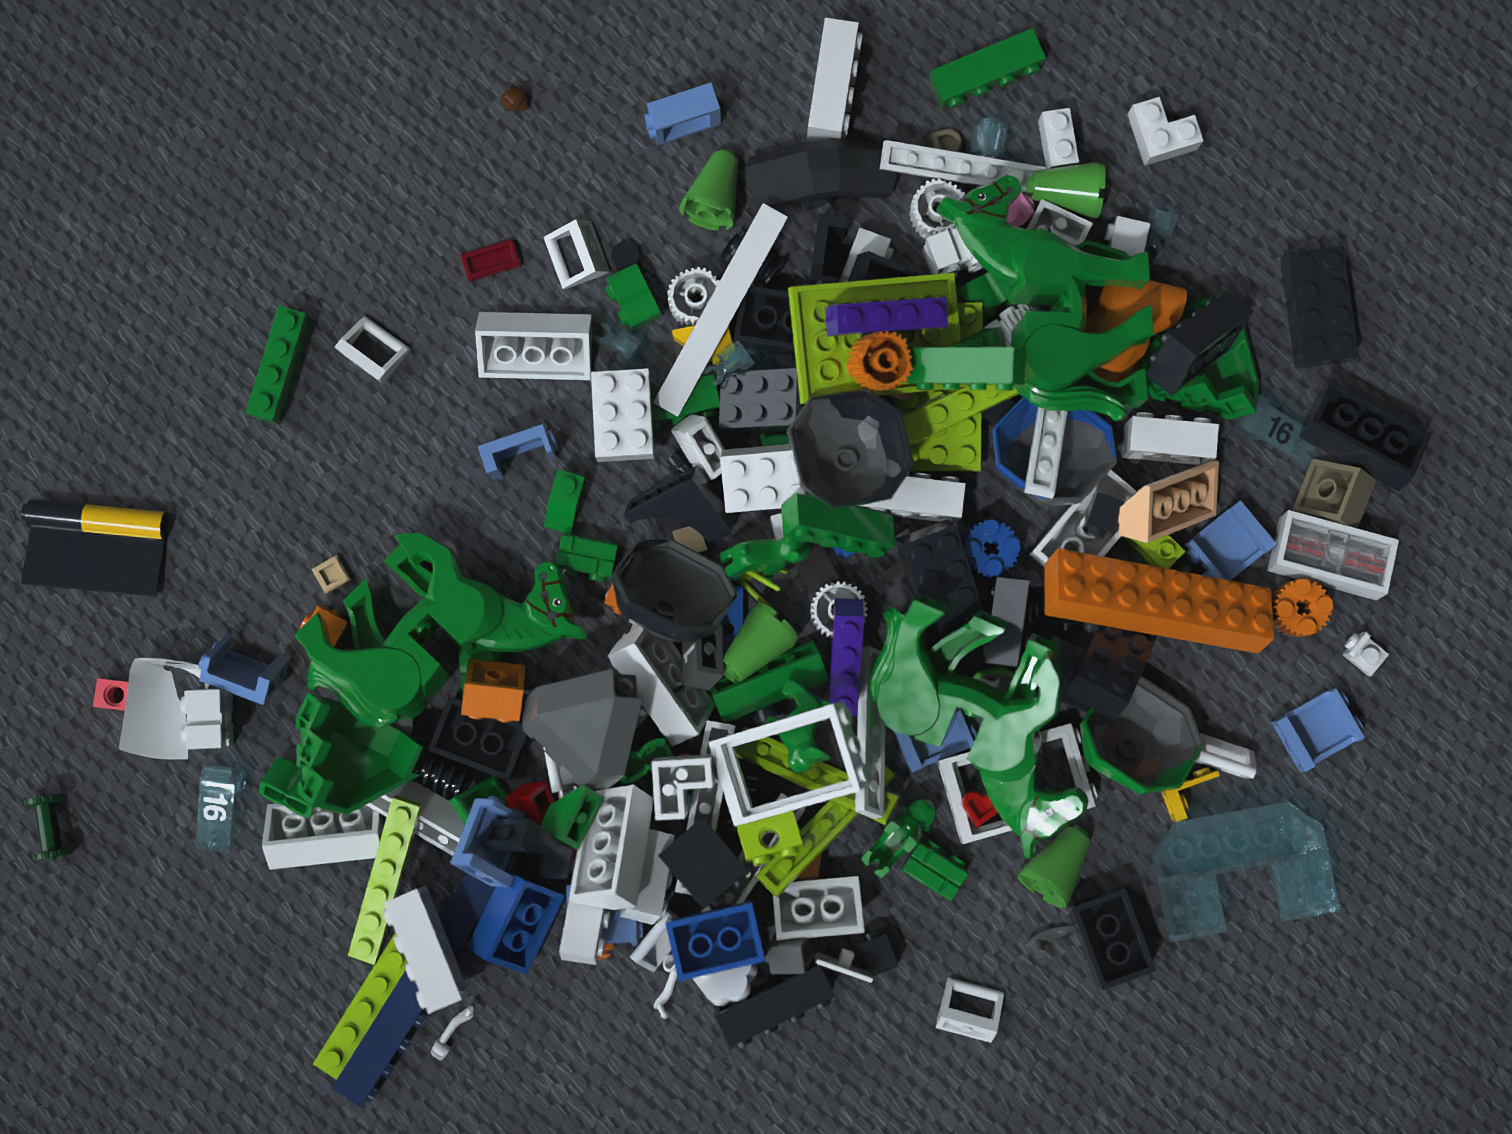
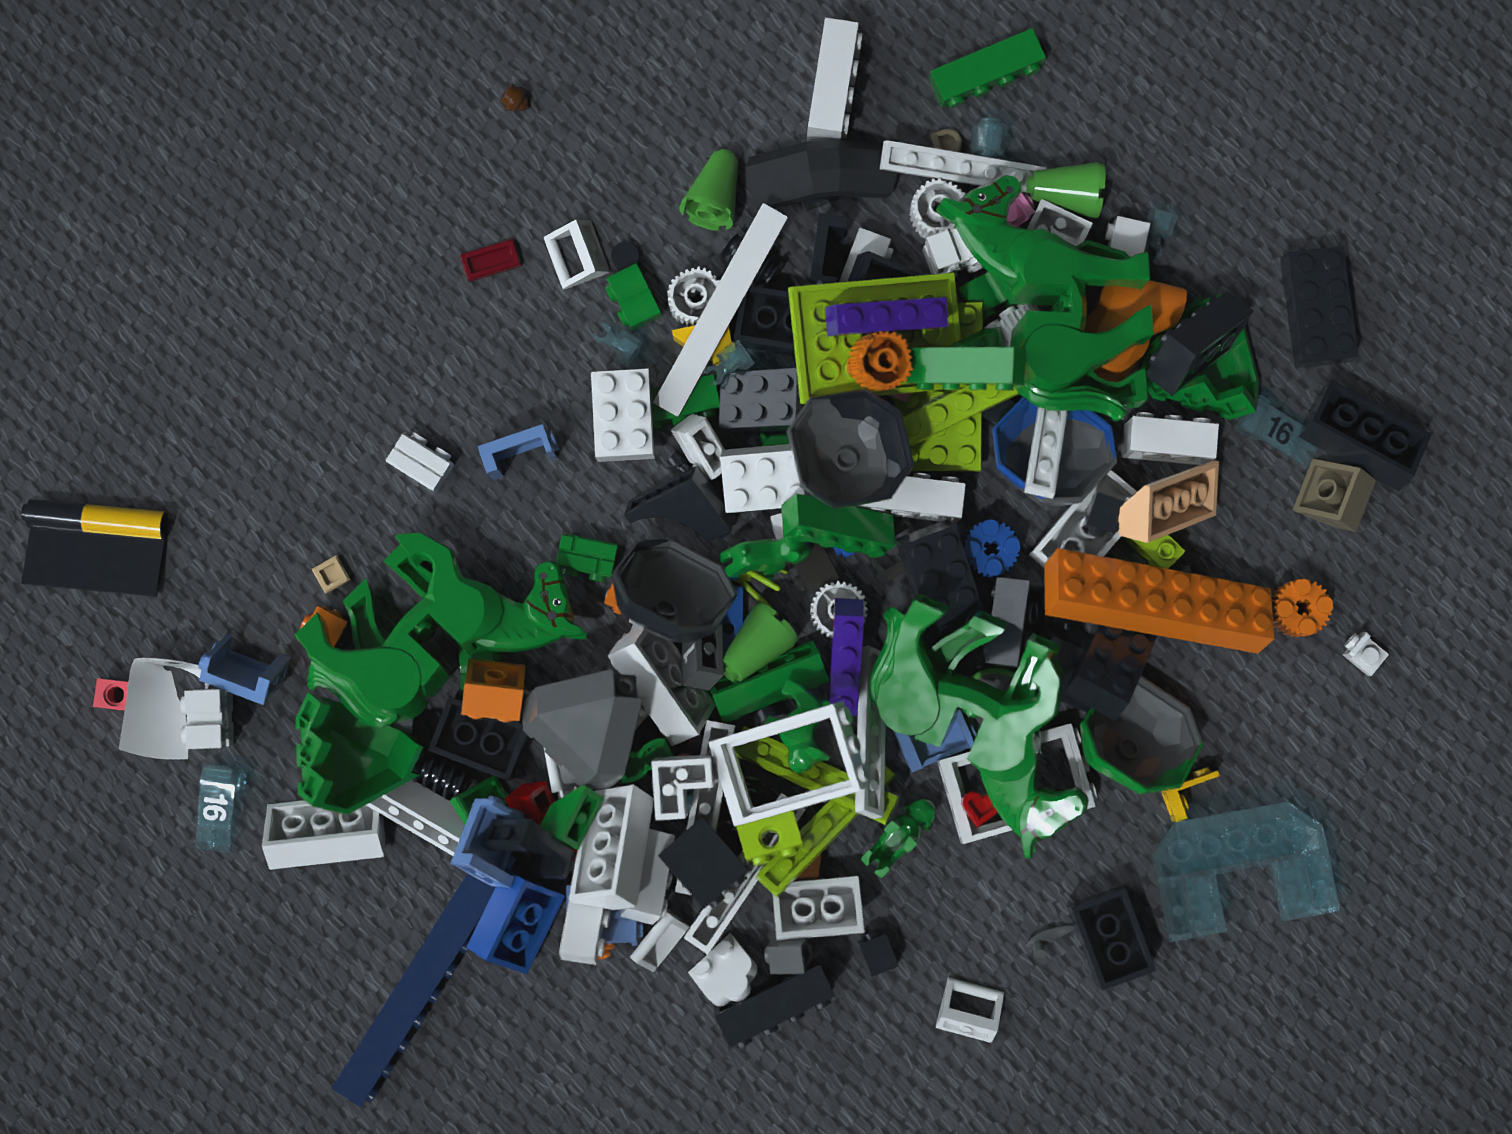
dark green hose [24,794,73,861] -> none
green brick [245,305,312,425] -> none
green brick [259,757,316,818] -> none
lime plate [313,932,408,1079] -> none
white tile [335,316,410,384] -> none
lime plate [348,795,423,965] -> none
white brick [383,886,470,1014] -> none
white piece [431,1006,474,1060] -> none
white slope [475,312,592,380] -> none
green slope [544,469,587,535] -> none
medium blue window [644,83,721,145] -> none
white piece [654,955,677,1019] -> none
blue brick [665,900,765,982] -> none
tan tile [672,526,707,553] -> none
white piece [814,948,873,983] -> none
green brick [900,839,969,901] -> none
bright green cone [1018,825,1091,908] -> none
white brick [1038,108,1079,169] -> none
white brick [1128,97,1203,166] -> none
medium blue panel [1183,500,1277,581] -> none
white tile [1195,733,1256,779] -> none
brick [1267,510,1399,600] -> none
medium blue panel [1271,688,1365,772] -> none
none -> white brick [386,432,455,493]

